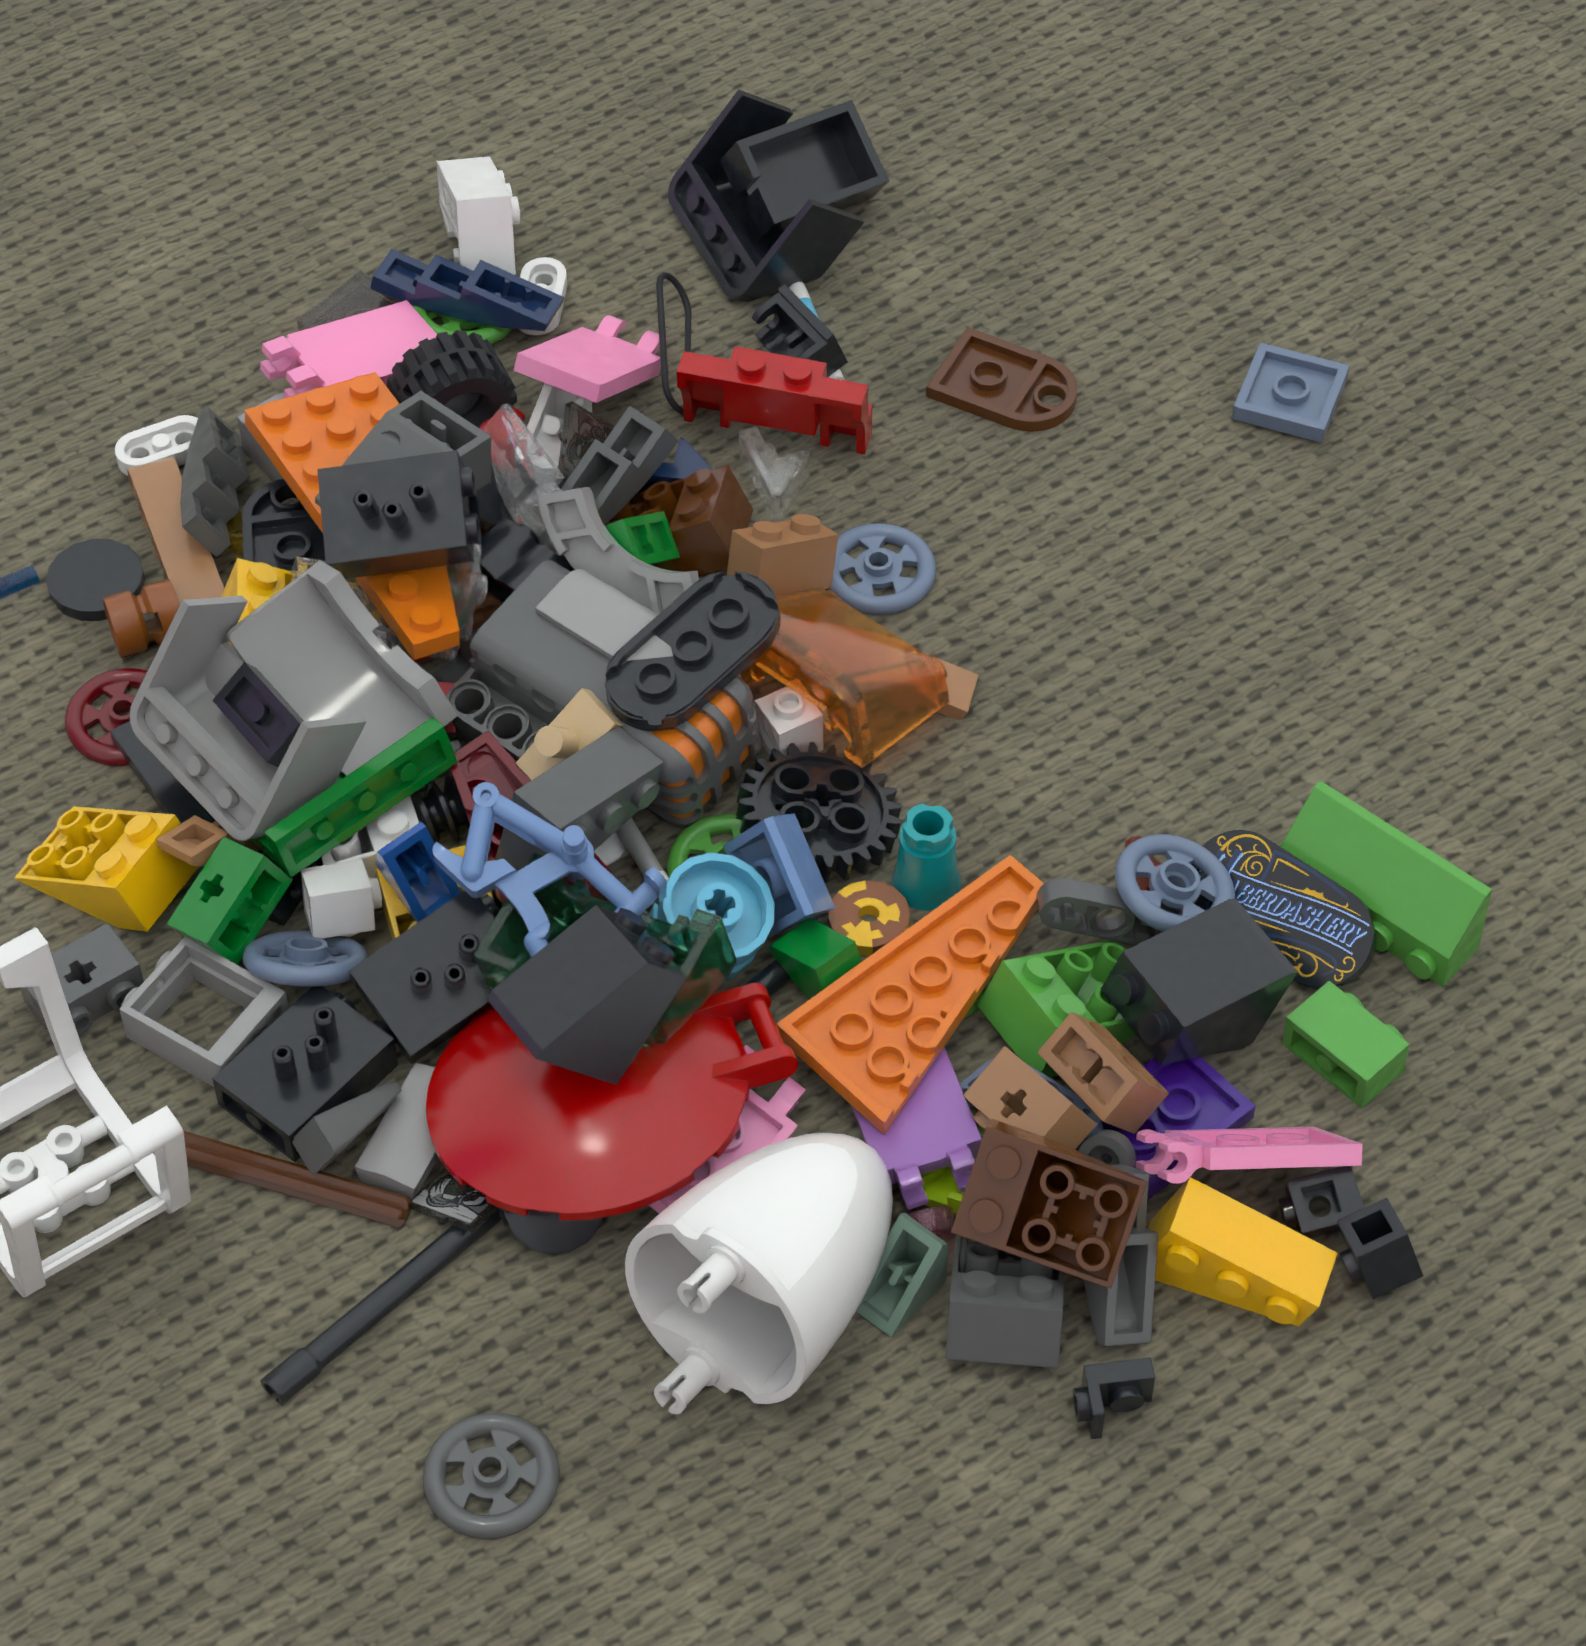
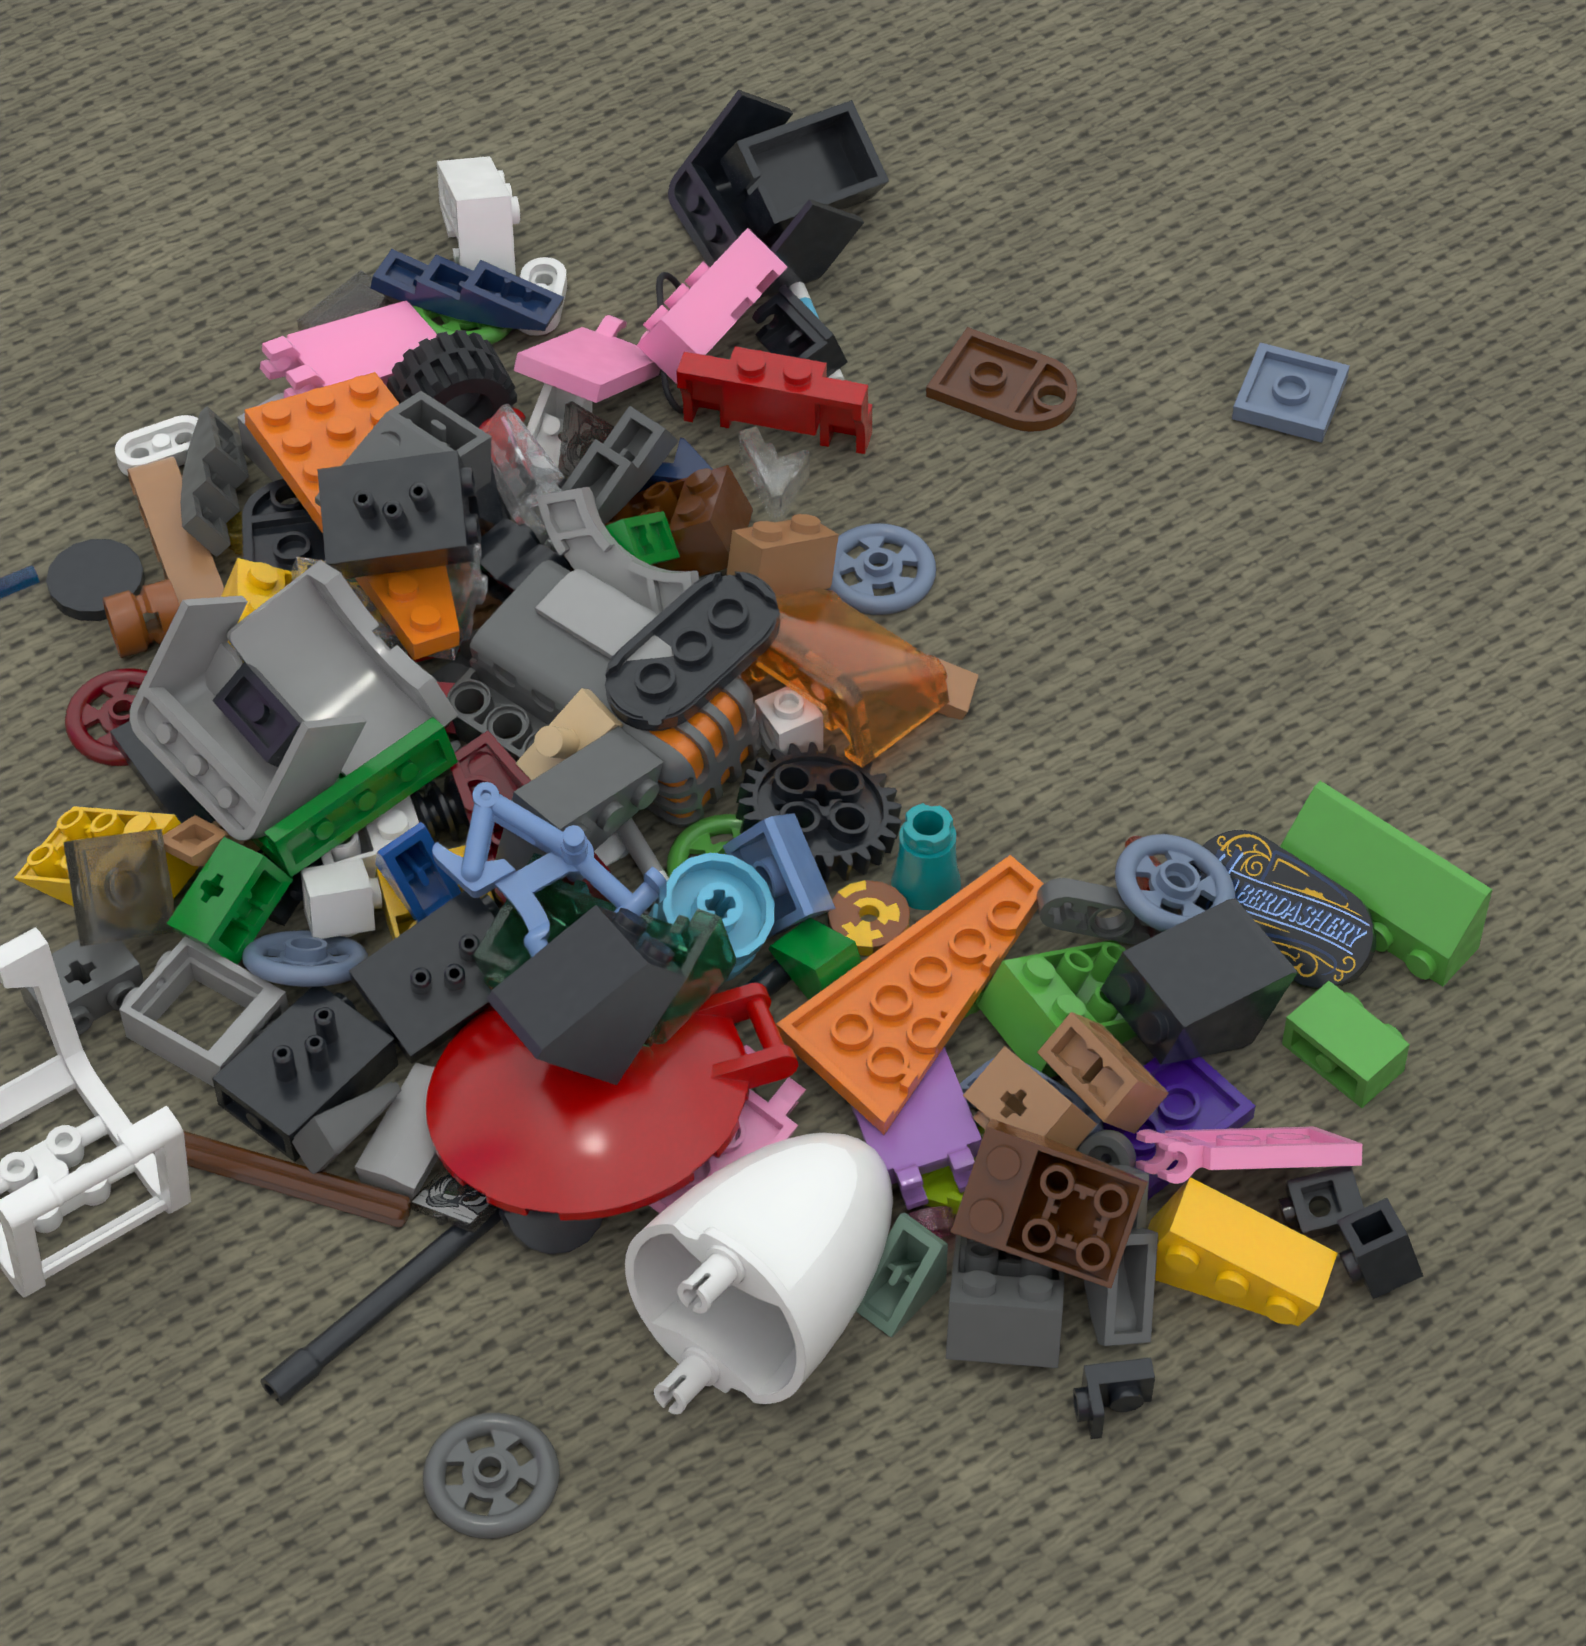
none -> clear smoke tile [63,829,176,947]
none -> bright pink wedge [637,228,787,384]

